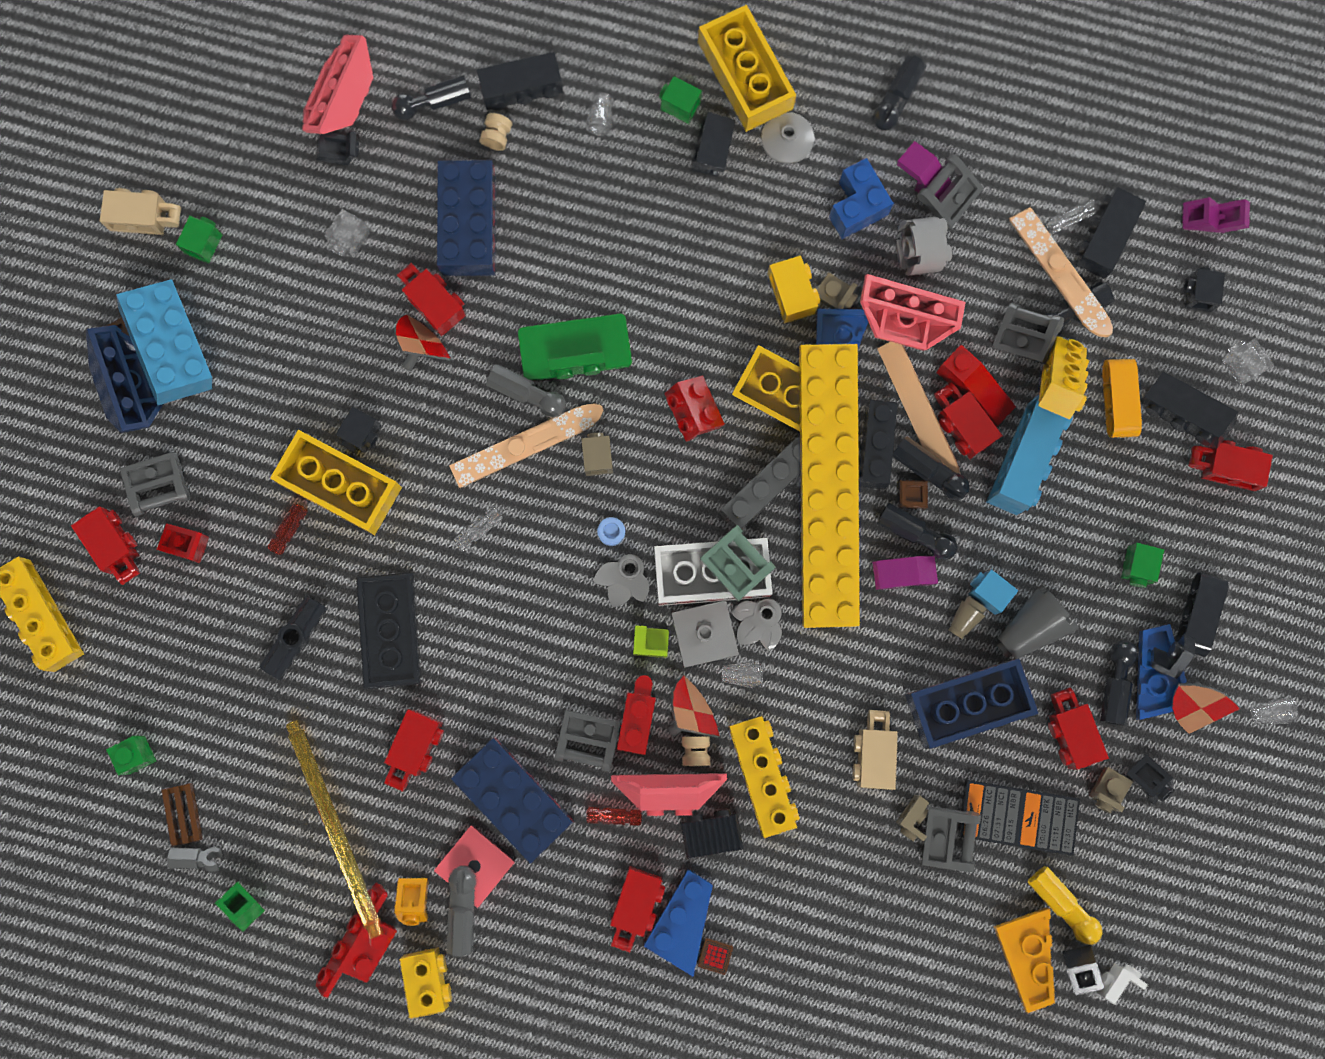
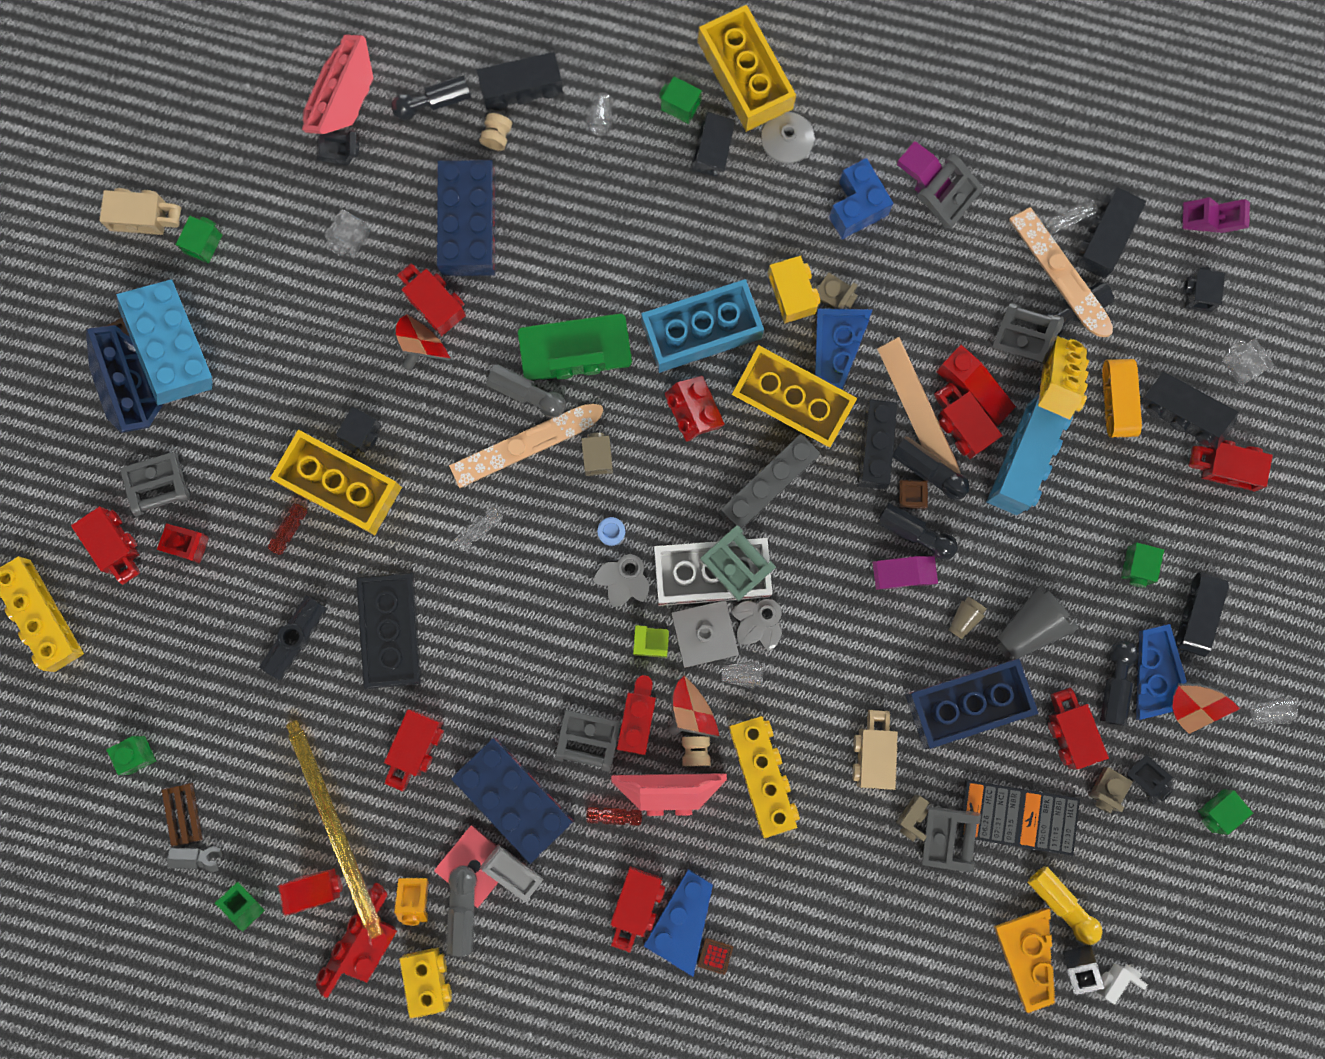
black brick [680,809,744,859] -> none
yellow plate [799,344,860,628] -> none
coral wedge [860,274,965,351] -> none
black piece [873,55,927,131] -> none
light grey brick [896,217,952,276] -> none
dark azure brick [968,569,1019,615] -> none
black bracket [1151,634,1195,679] -> none
none -> red slope [278,869,342,916]
none -> light grey tile [480,844,544,903]
none -> dark azure brick [641,279,764,373]
none -> green brick [1198,789,1253,835]

